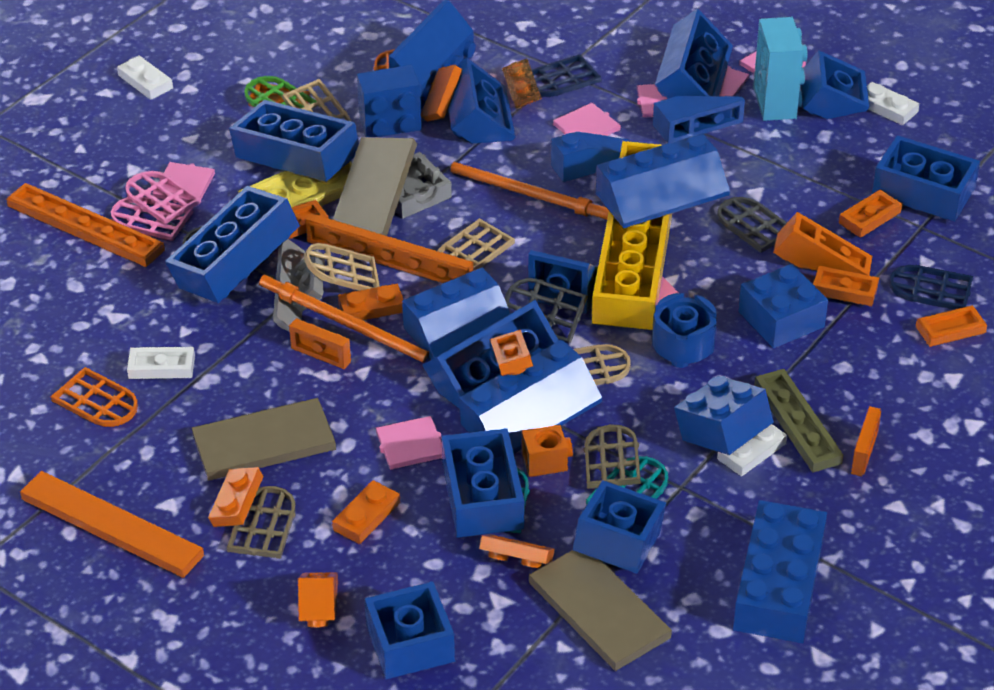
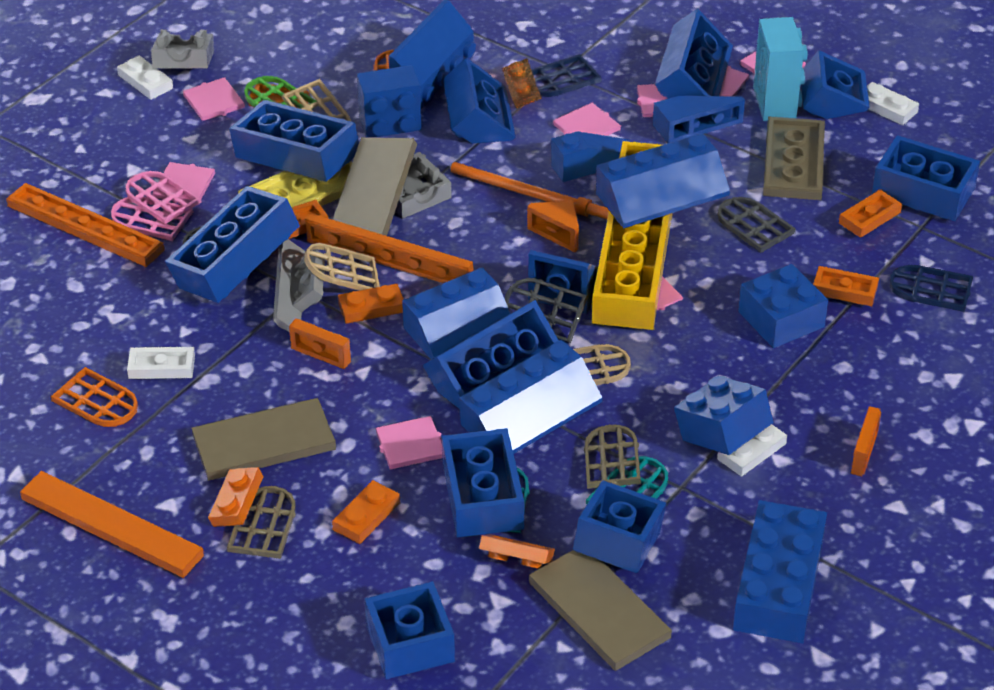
orange bar [259,274,429,363] -> none
orange slope [298,572,338,627] -> none
orange tile [421,65,462,122] -> none
tan window [438,218,515,271] -> none
orange plate [490,330,533,376] -> none
orange brick [522,425,573,477] -> none
blue brick [652,293,717,368] -> none
olive plate [754,369,844,473] -> none
orange slope [773,212,873,275] -> none
orange tile [916,305,987,347] -> none
none -> light grey brick [151,30,214,68]
none -> bright pink piece [183,77,245,121]
none -> orange slope [527,200,579,253]
none -> dark tan tile [763,116,825,200]

